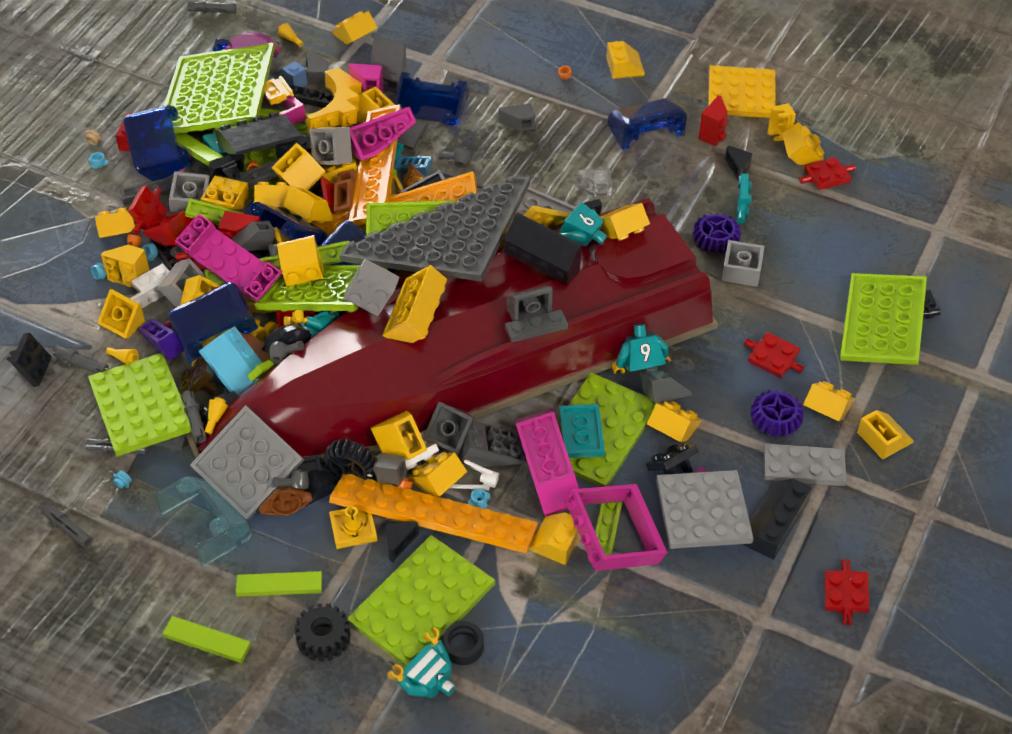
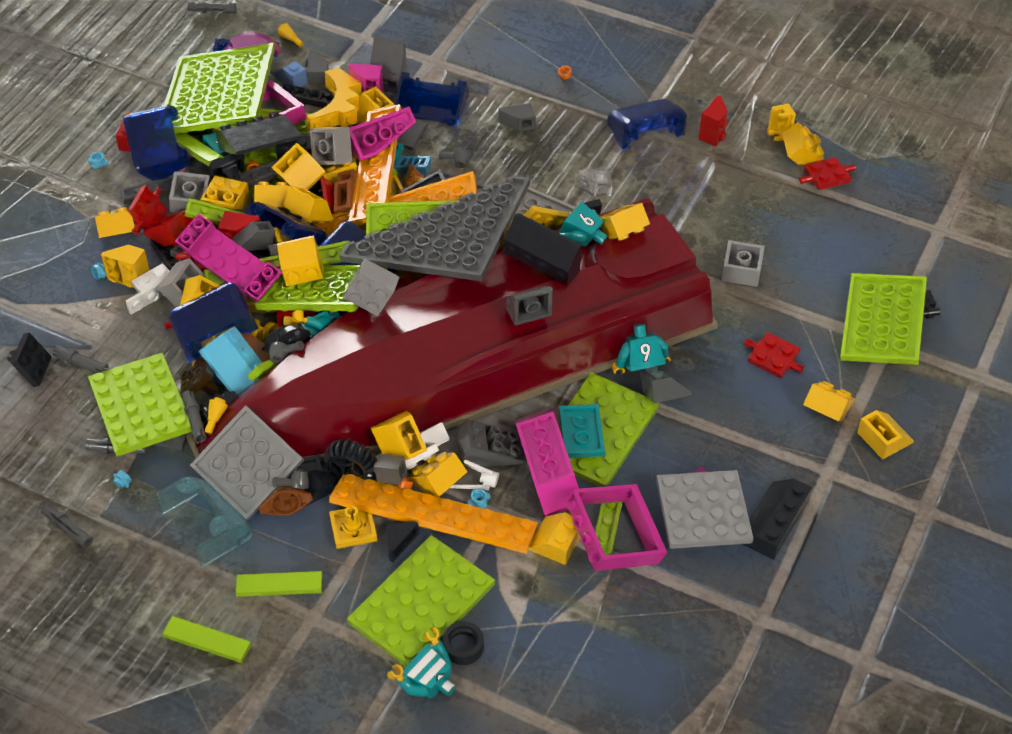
tan plate [85,130,102,145] -> none
yellow slope [97,289,145,339] -> none
yellow cone [106,347,139,365] -> none
orange hinge [127,234,142,247] -> none
dark purple slope [137,318,184,360] -> none
medium azure plate [142,243,158,261] -> none
yellow plate [264,76,294,105] -> none
black tyre [294,603,351,662] -> none
yellow slope [331,11,378,45] -> none
yellow slope [382,265,447,343] -> none
dark grey slope [423,402,474,455] -> none
dark grey plate [505,310,568,343] -> none
yellow slope [606,41,645,79] -> none
black plate [646,443,699,475] -> none
yellow slope [647,401,702,442] -> none
dark purple gear [692,212,741,255] -> none
yellow plate [708,65,775,118] -> none
black slope [725,146,752,182] -> none
teal plate [737,173,752,224] -> none
dark purple gear [750,389,804,438] -> none
light grey plate [764,443,846,486] -> none
red plate [824,559,869,626] -> none

